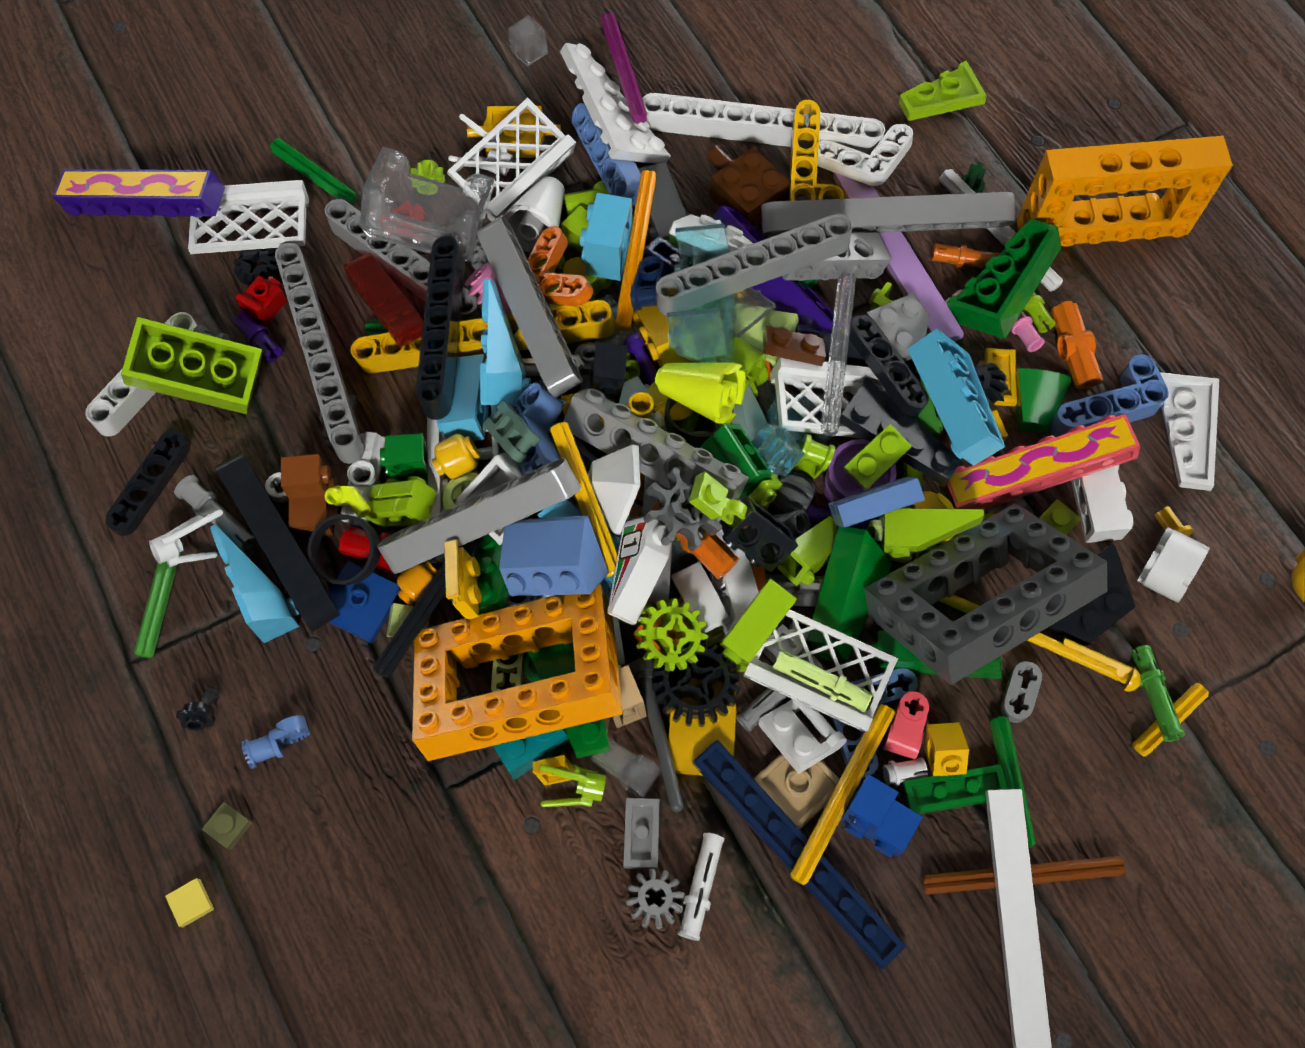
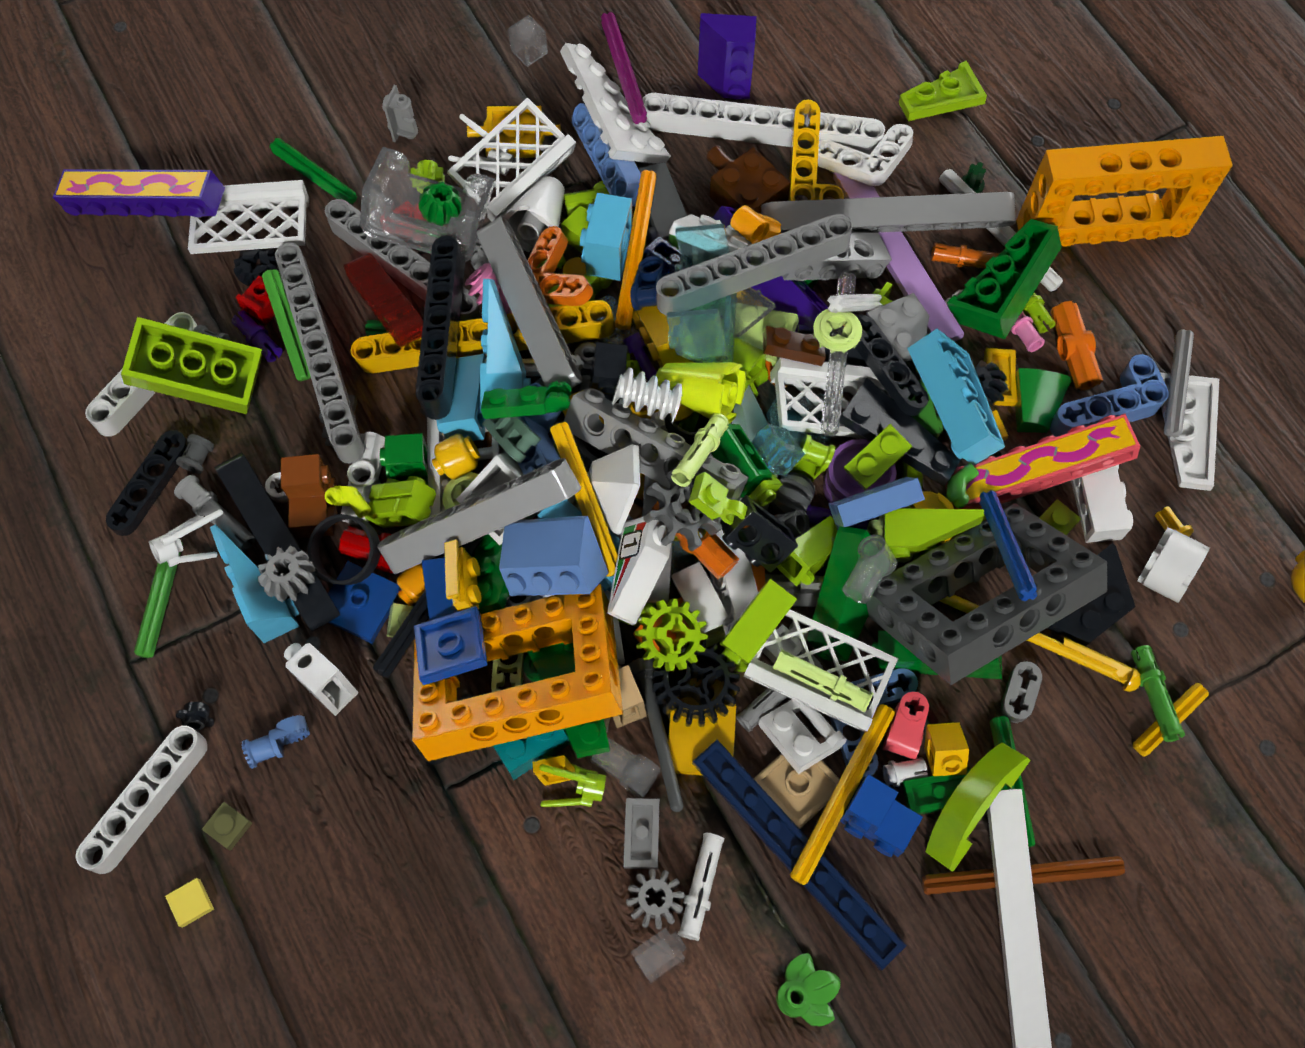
none -> white beam [76,726,208,874]
none -> dark grey bush [176,434,215,474]
none -> light grey gear [257,545,315,602]
none -> bright green axle [262,269,311,381]
none -> white torso [284,643,359,716]
none -> light grey hinge [382,84,418,142]
none -> blue plate [414,606,488,685]
none -> green piece [418,182,462,227]
none -> blue tile [422,558,459,621]
none -> green hinge [481,381,572,419]
none -> white piece [611,367,682,423]
none -> clear brick [631,928,687,985]
none -> yellowish green pin [671,413,729,487]
none -> dark purple slope [698,13,757,99]
none -> light orange piece [730,205,781,244]
none -> bright green plate [776,953,841,1027]
none -> yellowish green gear [813,309,862,354]
none -> white axle [827,294,883,313]
none -> clear piece [842,535,897,604]
none -> lime slope [925,743,1030,872]
none -> bright green arm [947,463,979,508]
none -> blue axle [979,490,1037,601]
none -> light grey axle [1164,329,1194,438]

